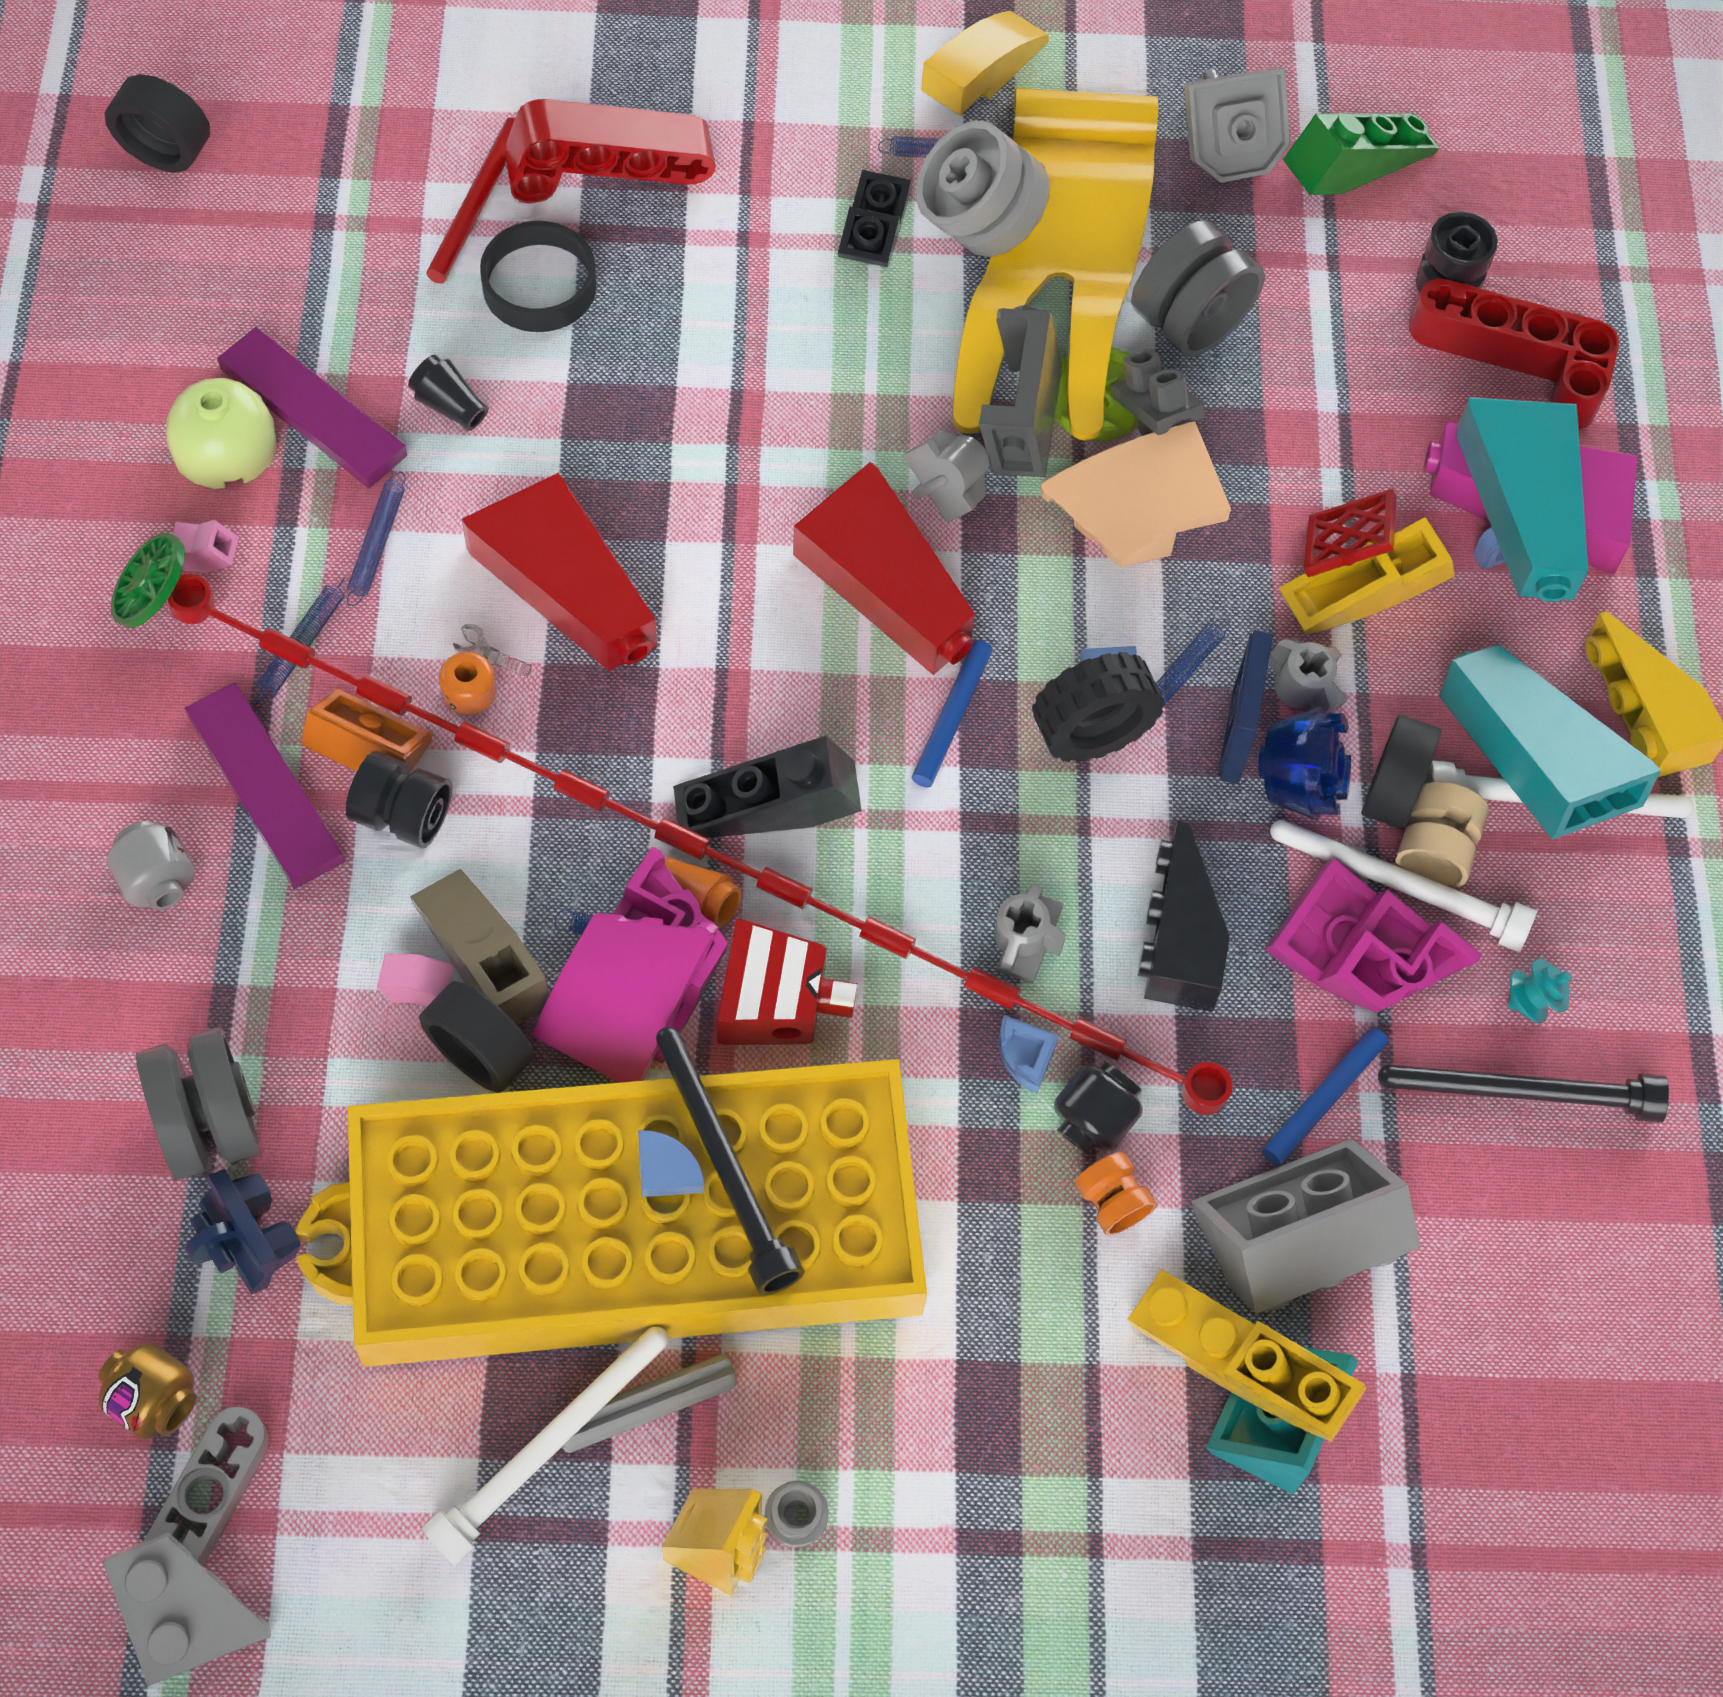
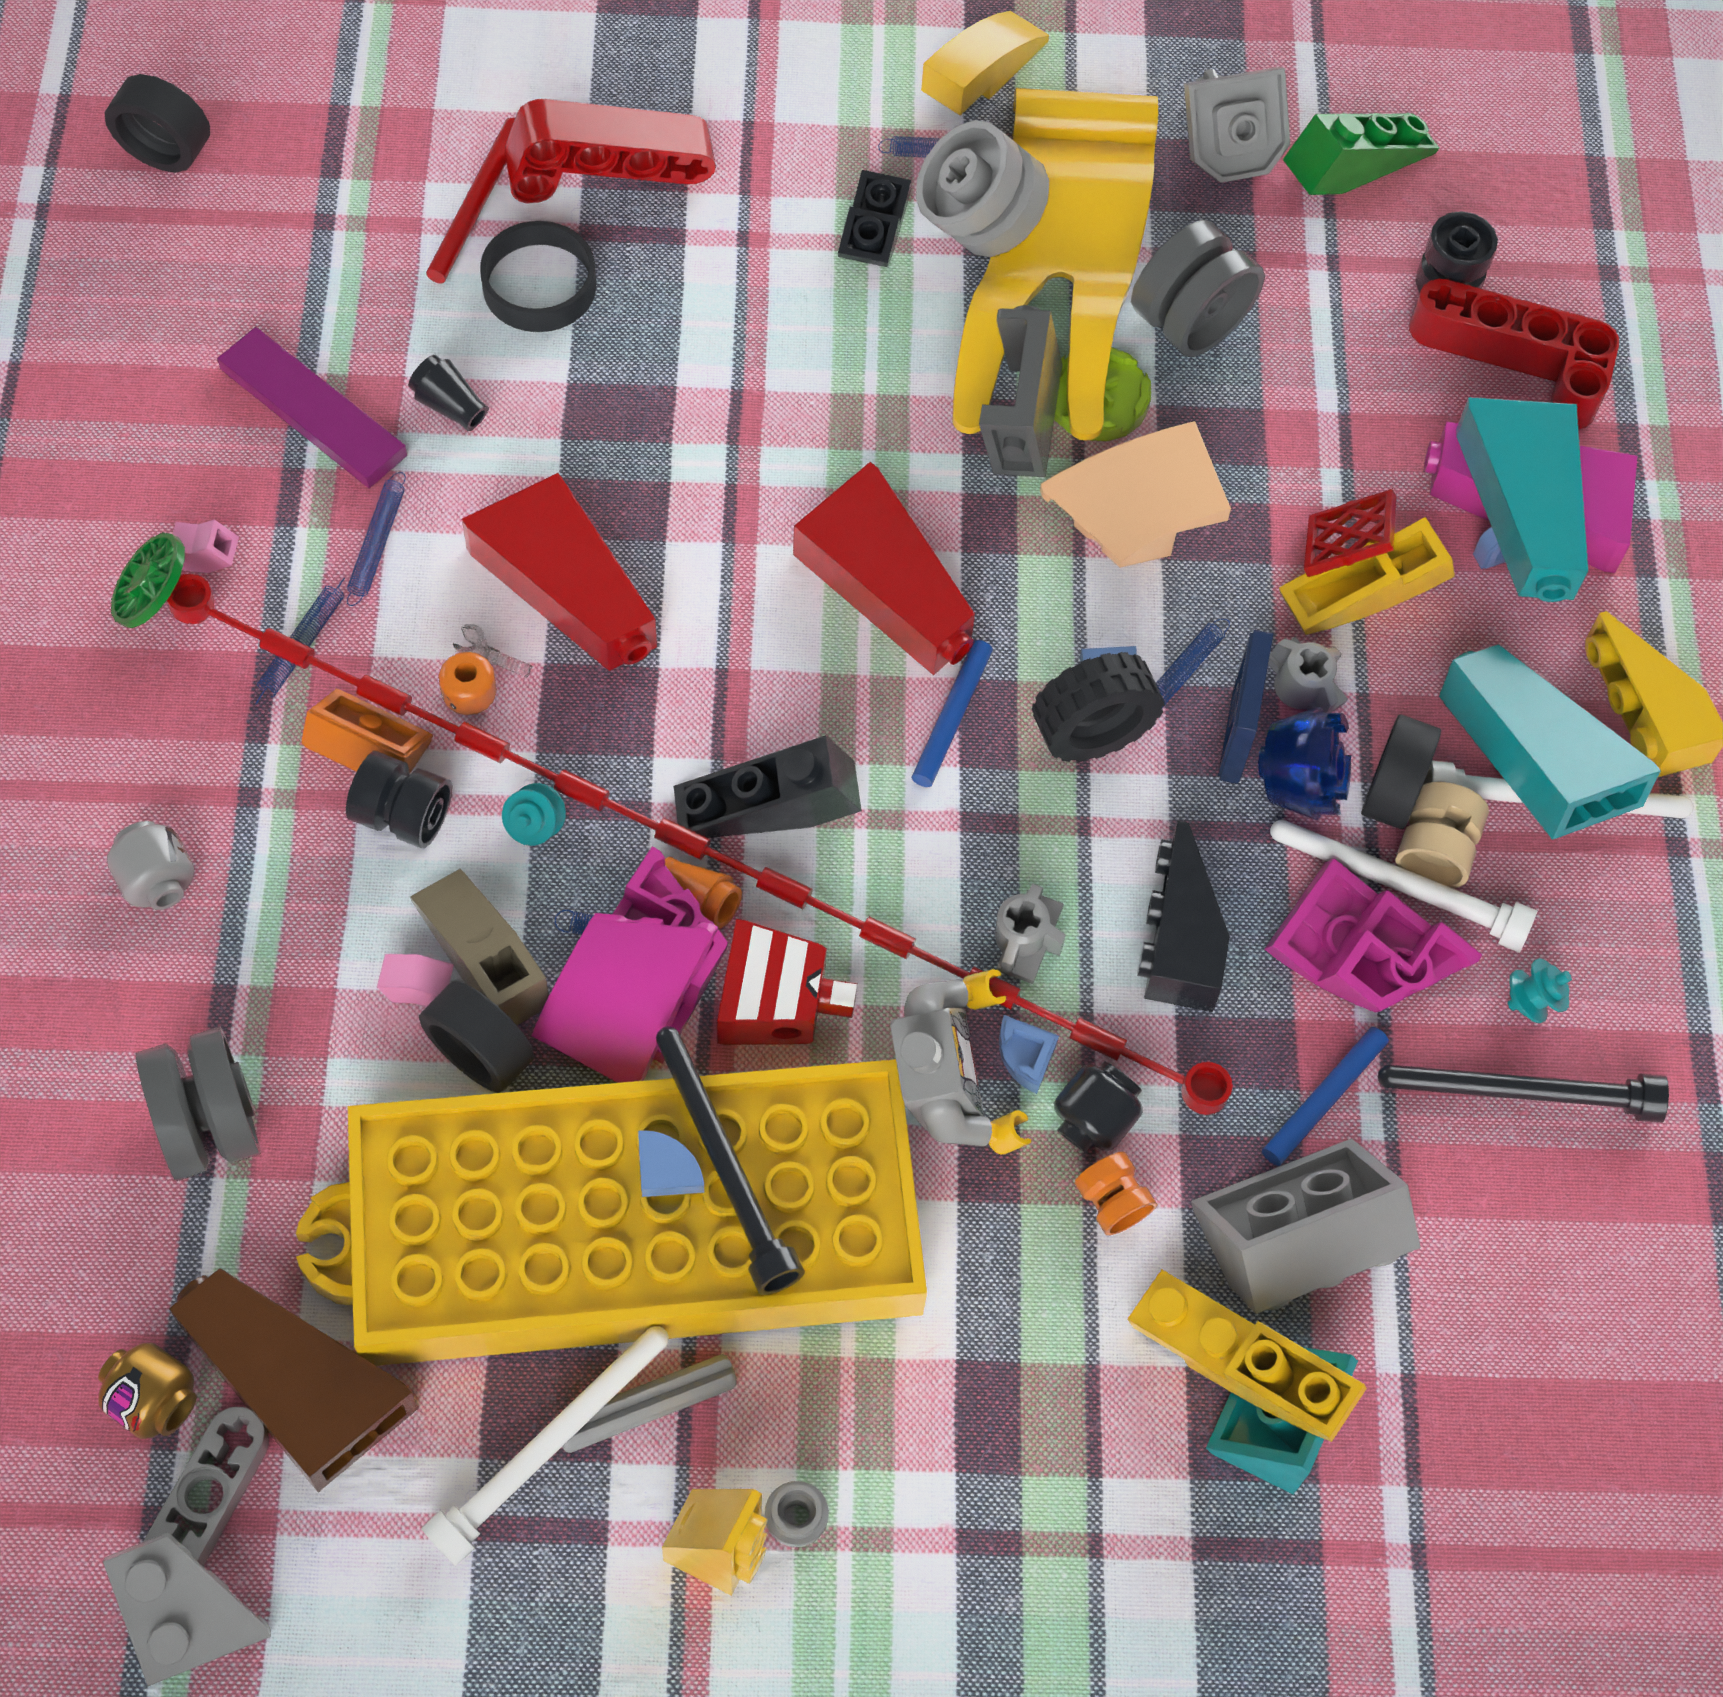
yellowish green cylinder [166,378,277,489] -> none
magenta tile [185,682,345,889] -> none
dark blue hips [185,1169,300,1295] -> none
light grey piece [903,429,989,523] -> none
dark grey hips [1112,349,1206,436] -> none
none -> reddish brown slope [169,1268,418,1493]
none -> teal wheel [502,783,566,846]
none -> light grey torso [890,969,1032,1155]

